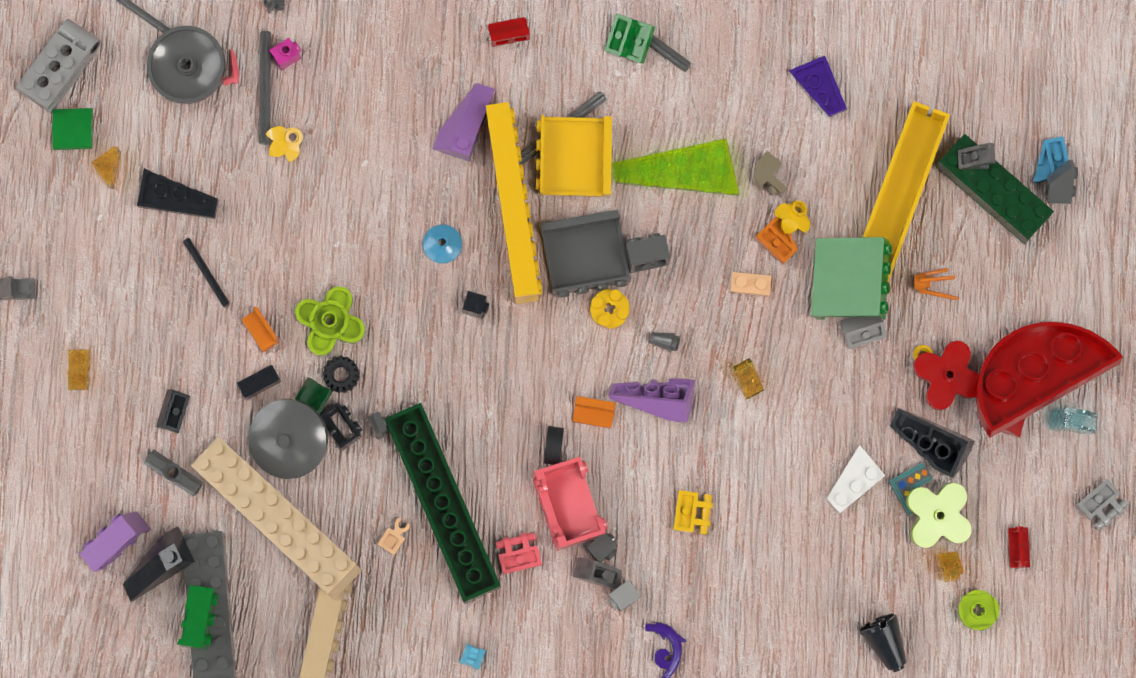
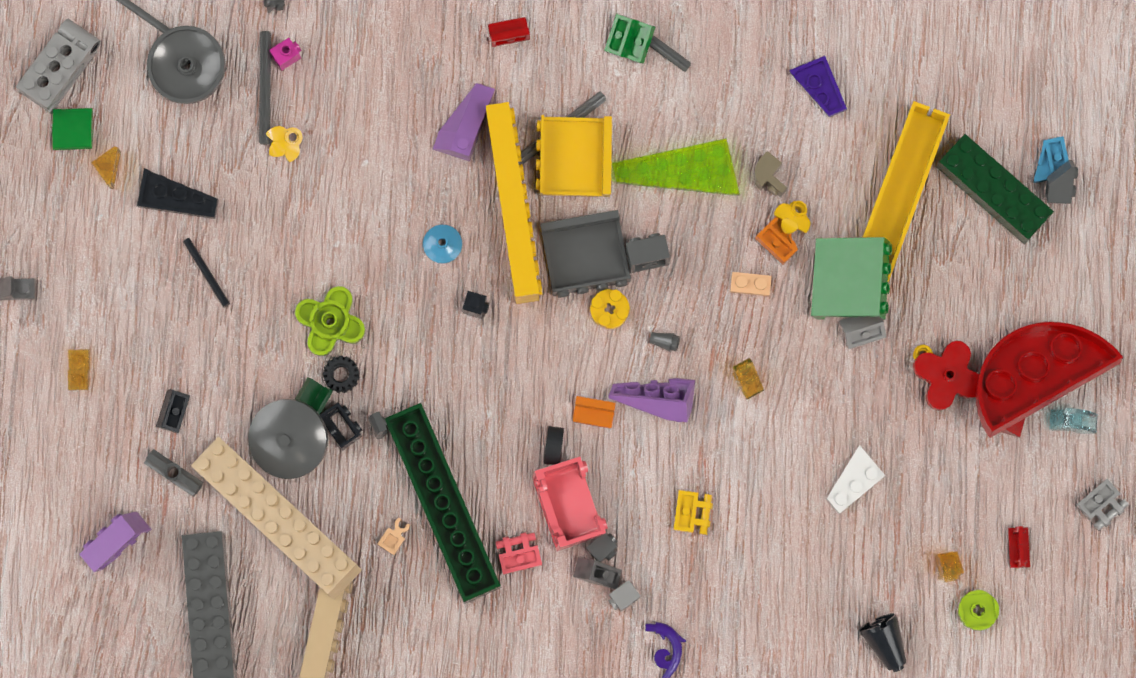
black wedge [123,527,195,602] -> none
green wedge [177,585,219,651] -> none
coral bar [223,49,240,86] -> none
black slope [237,365,281,400] -> none
orange panel [241,306,280,353] -> none
medium azure tile [460,644,486,670] -> none
dark grey tile [888,462,933,516] -> none
black wedge [890,408,975,478] -> none
plant [906,483,971,548] -> none
orange plant [914,268,959,300] -> none
flat silver slope [958,142,995,170] -> none

